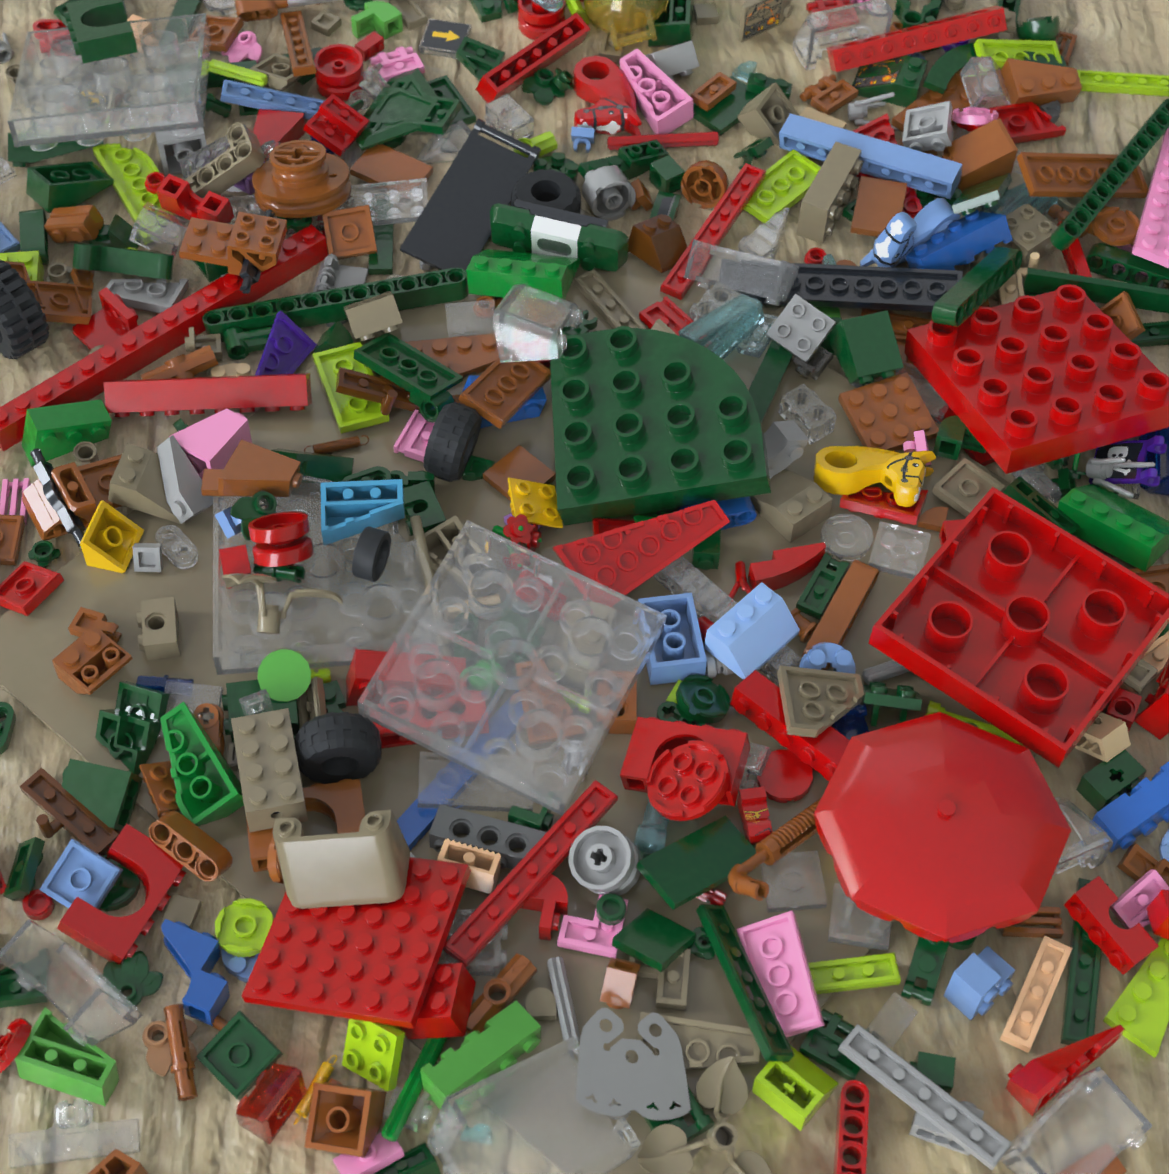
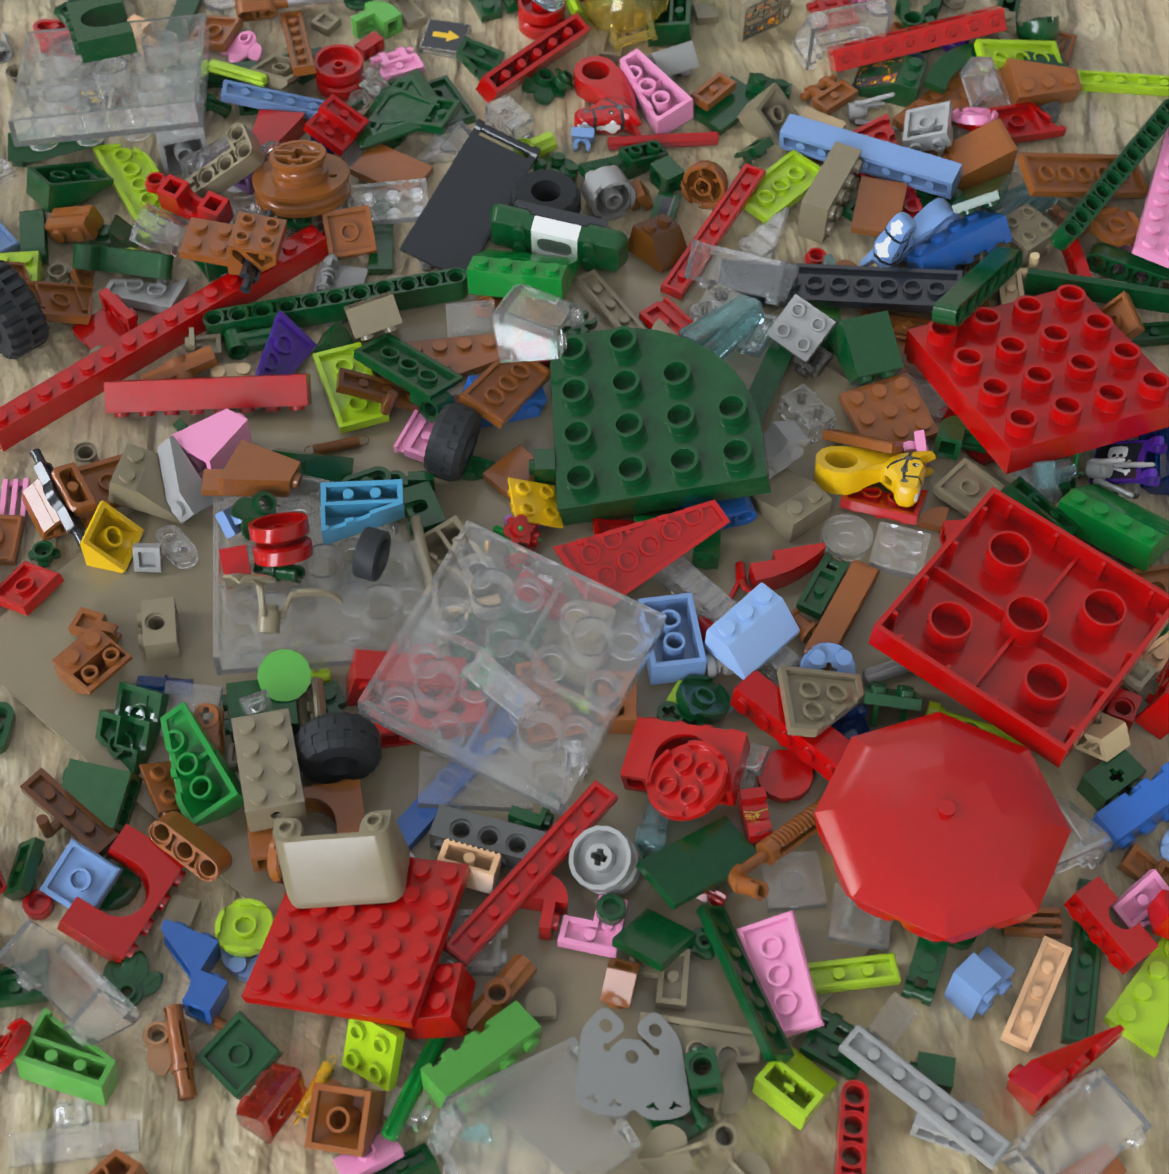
green wedge [22,399,112,467] -> none
light grey axle [547,957,580,1045] -> none
clear light blue tile [732,61,757,82] -> none
none -> clear plate [462,649,542,723]
none -> dark green plate [529,448,555,485]
none -> dark green brick [683,1045,725,1099]
none -> dark orange tile [822,429,903,454]
none -> clear light blue piece [1032,459,1077,489]

